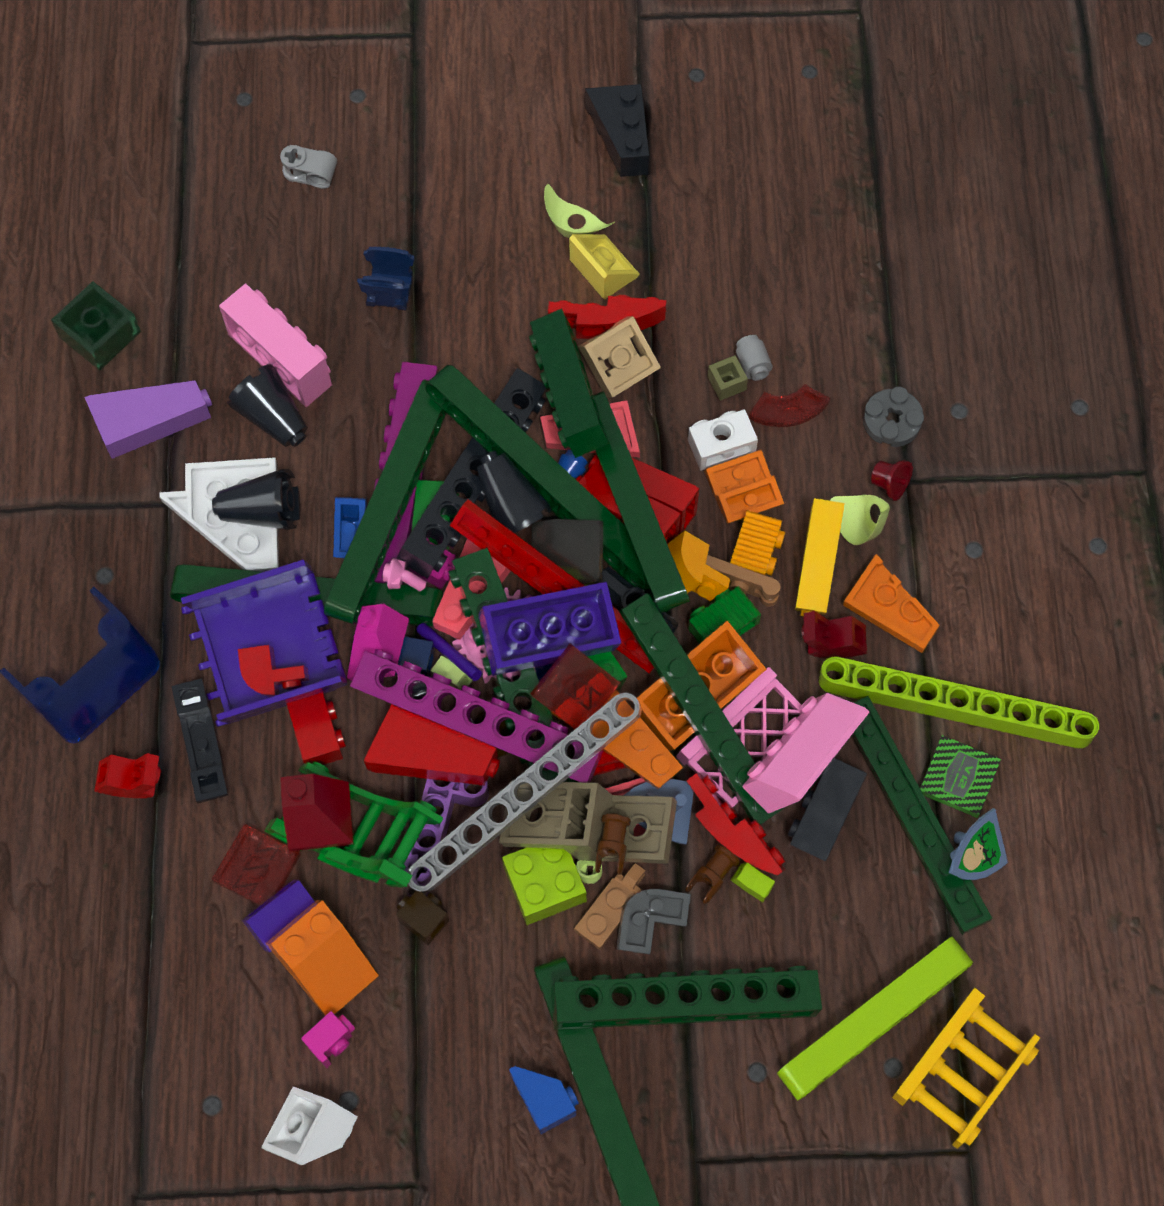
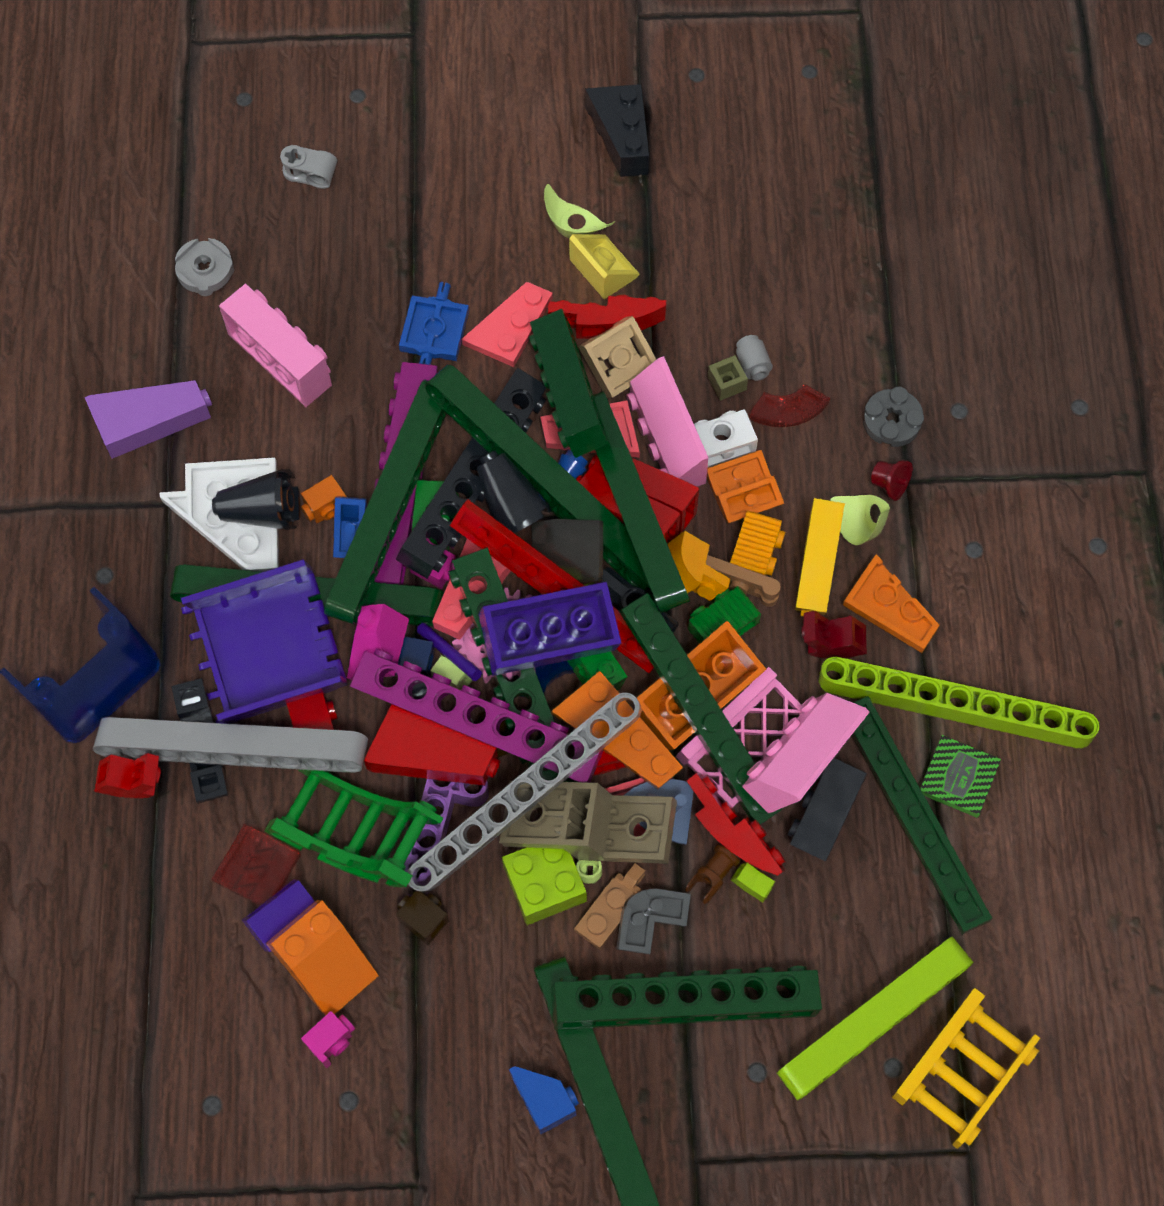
clear green brick [51,281,141,371] -> none
black cone [227,364,308,447] -> none
red brick [238,645,309,697] -> none
white slope [261,1087,358,1165] -> none
dark red slope [280,774,354,852] -> none
dark blue piece [357,247,414,310] -> none
bright pink plate [383,558,426,592] -> none
clear red tile [530,643,620,729] -> none
reddish brown piece [595,814,631,875] -> none
shield [949,808,1008,880] -> none
none -> light grey beam [93,717,368,773]
none -> light grey plate [175,238,234,296]
none -> orange brick [300,475,347,524]
none -> blue plate [399,282,469,365]
none -> coral wing [461,282,553,367]
none -> bright pink slope [626,356,708,487]

